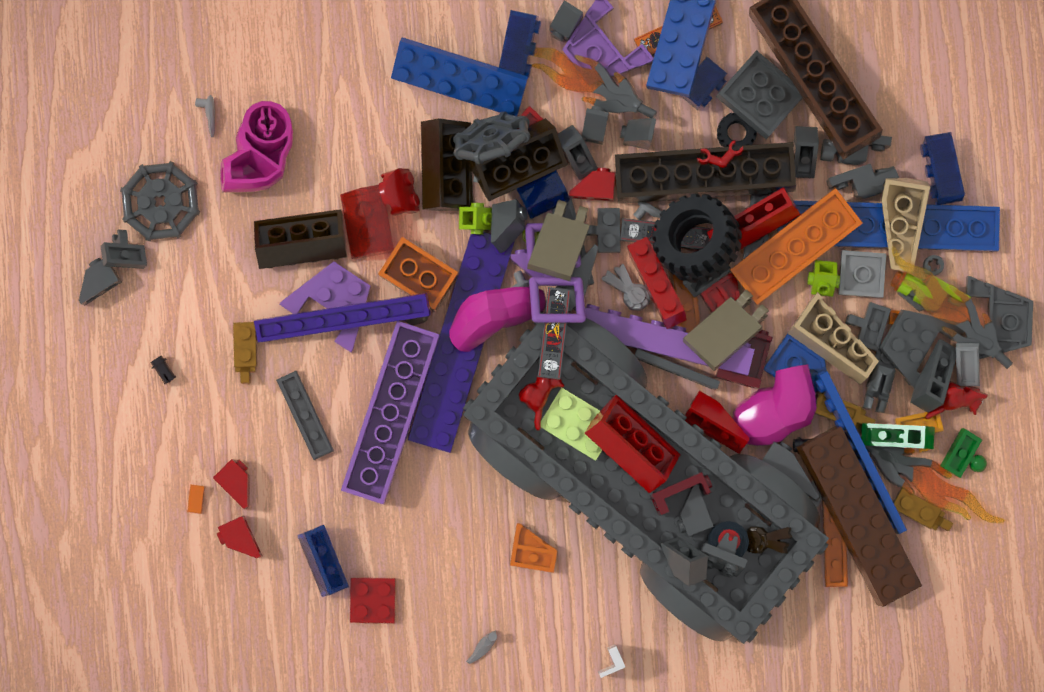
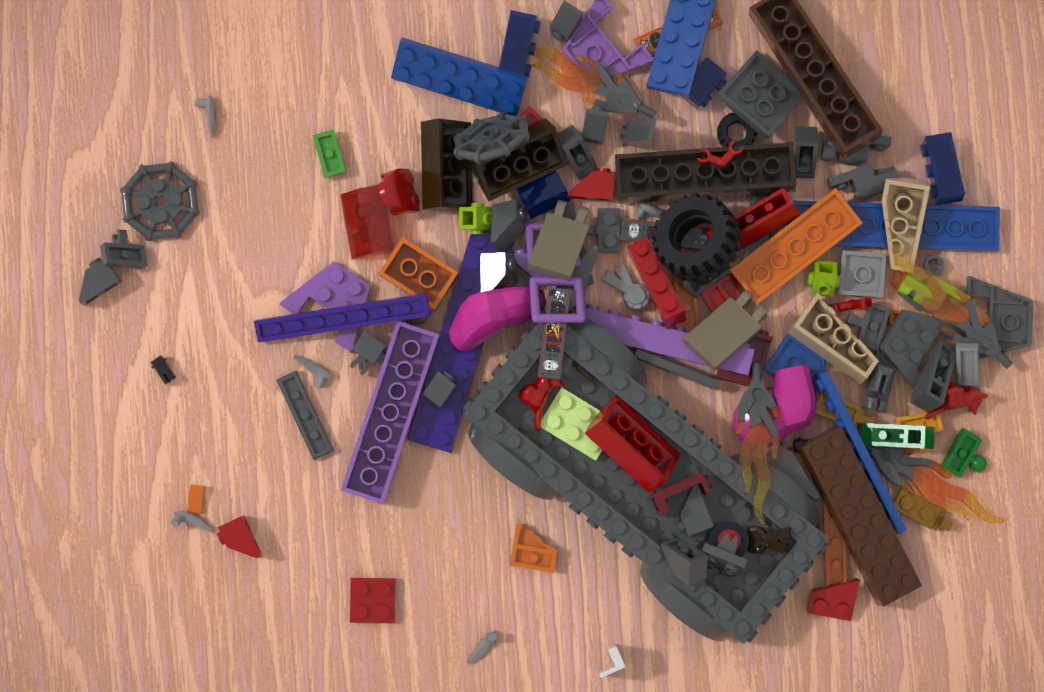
red slope [213,459,250,509] -> none
dark pink piece [220,101,293,193] -> none
pearl gold hinge [233,322,257,384] -> none
dark brown slope [254,209,347,269] -> none
clear blue brick [297,525,349,597] -> none
red slope [685,390,750,454] -> none
none -> light grey bar [171,511,213,533]
none -> light grey bar [293,355,330,388]
none -> bright green plate [313,129,346,178]
none -> dark grey brick [350,331,387,375]
none -> dark grey slope [423,371,457,408]
none -> slope [481,253,516,292]
none -> piece [736,363,779,525]
none -> red wing [807,578,860,621]
none -> red arm [827,297,873,314]

